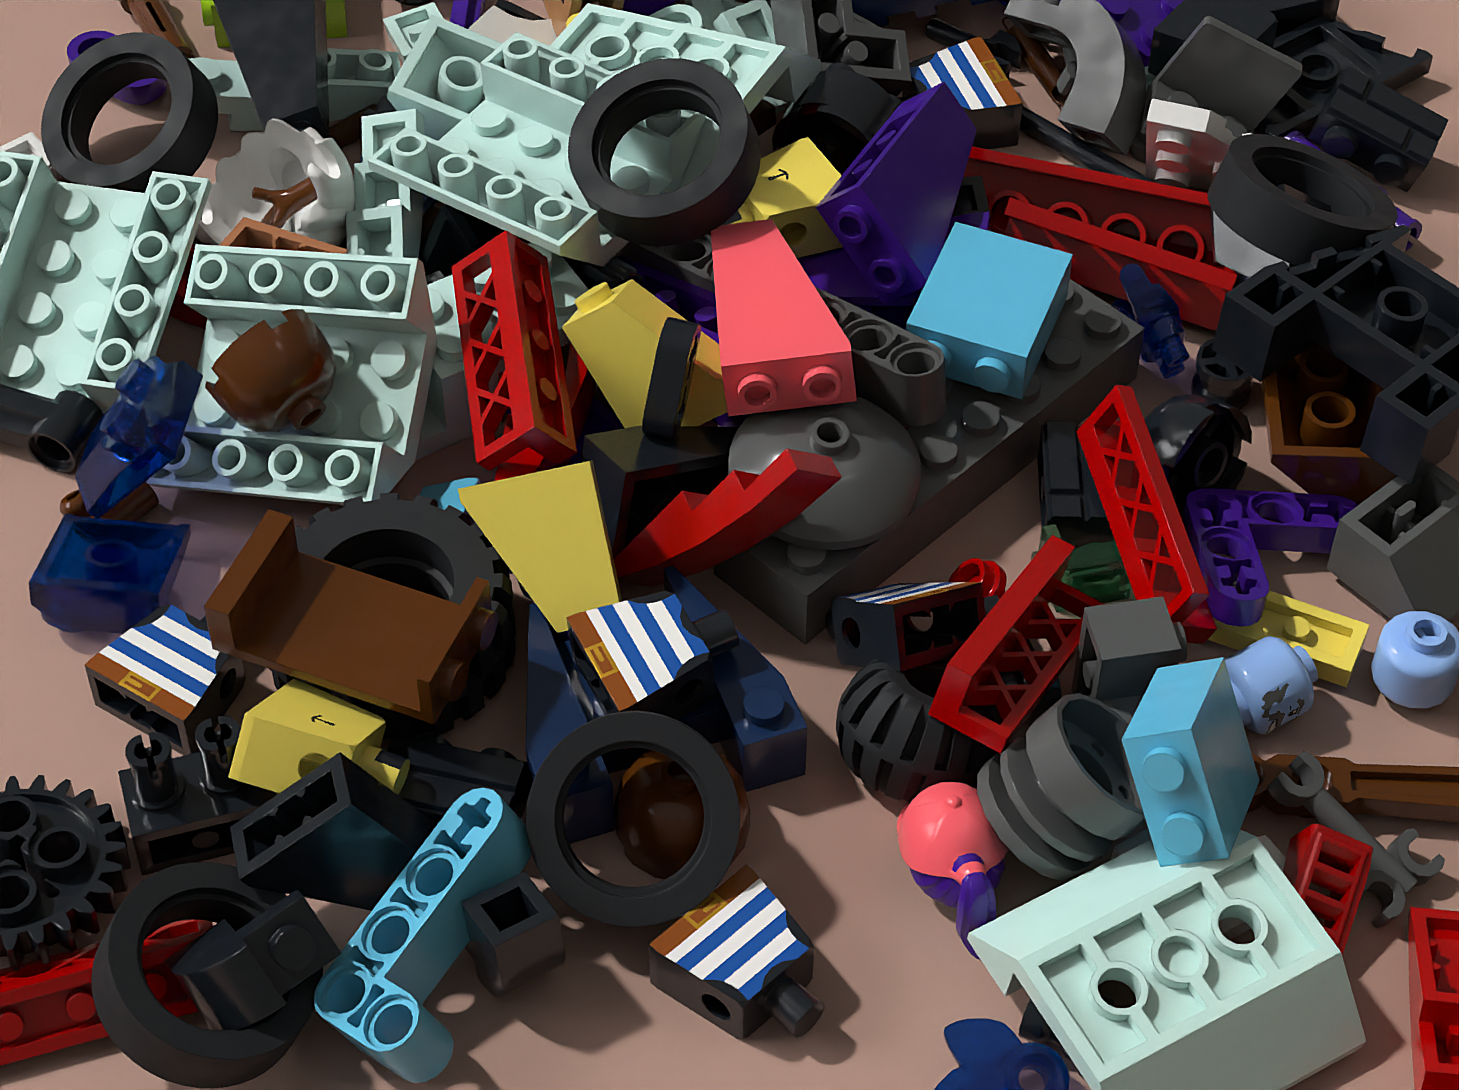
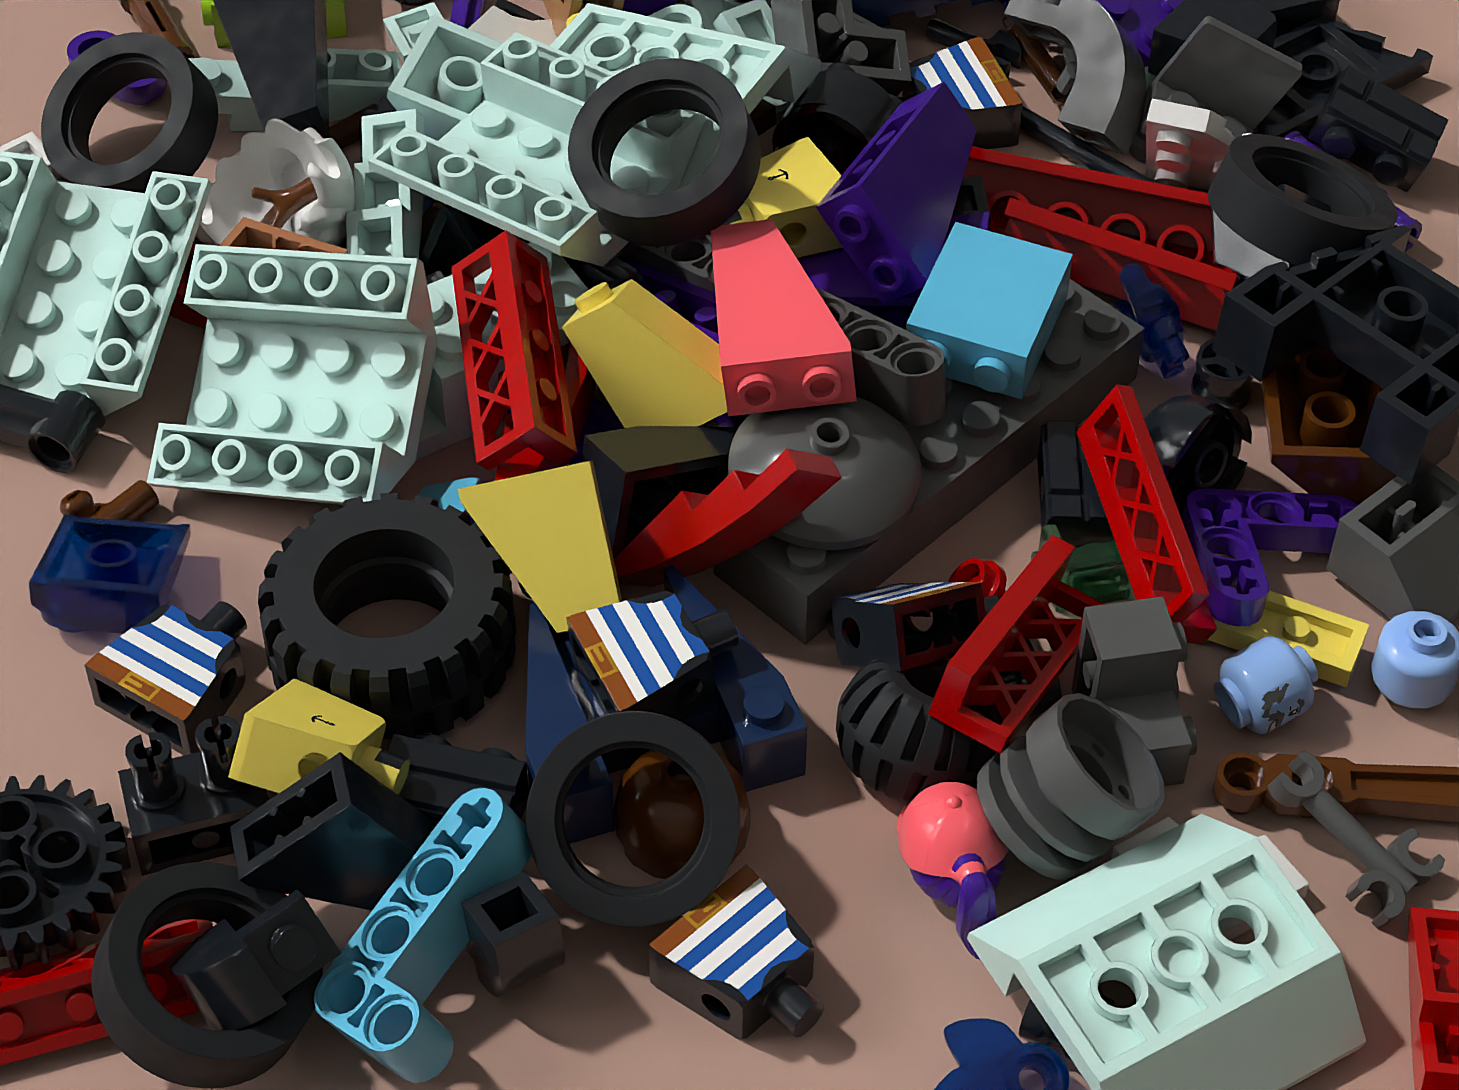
clear blue slope [75,356,203,519] -> none
reddish brown panel [204,509,498,724] -> none
reddish brown cylinder [205,309,337,432] -> none
black beam [642,317,701,441] -> none
medium azure brick [1122,657,1259,867] -> none
red slope [1283,824,1373,956] -> none

